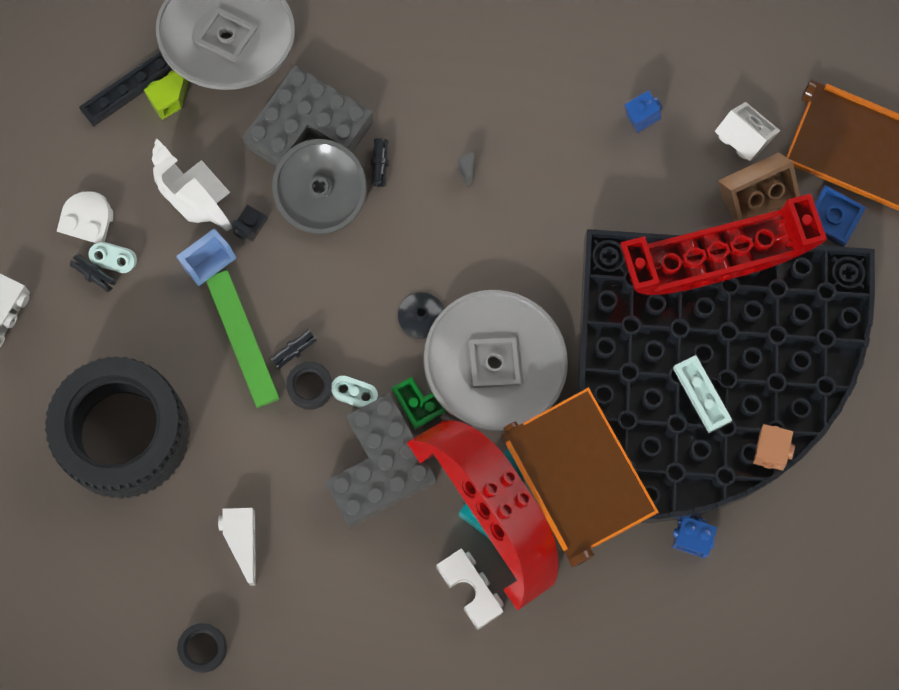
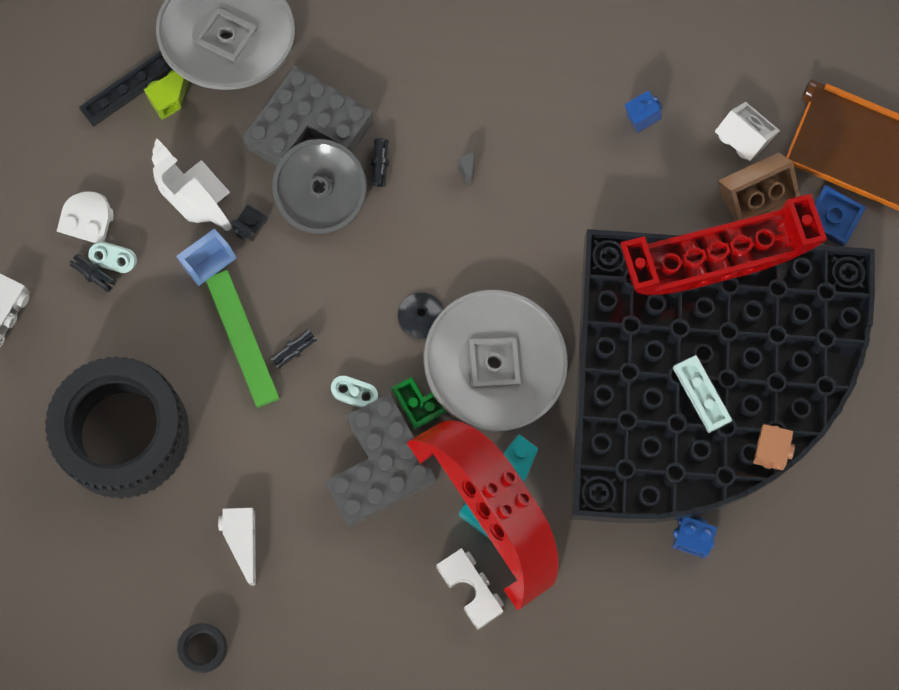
black tyre [286,362,332,410] -> none
reddish brown door [501,387,659,568] -> none

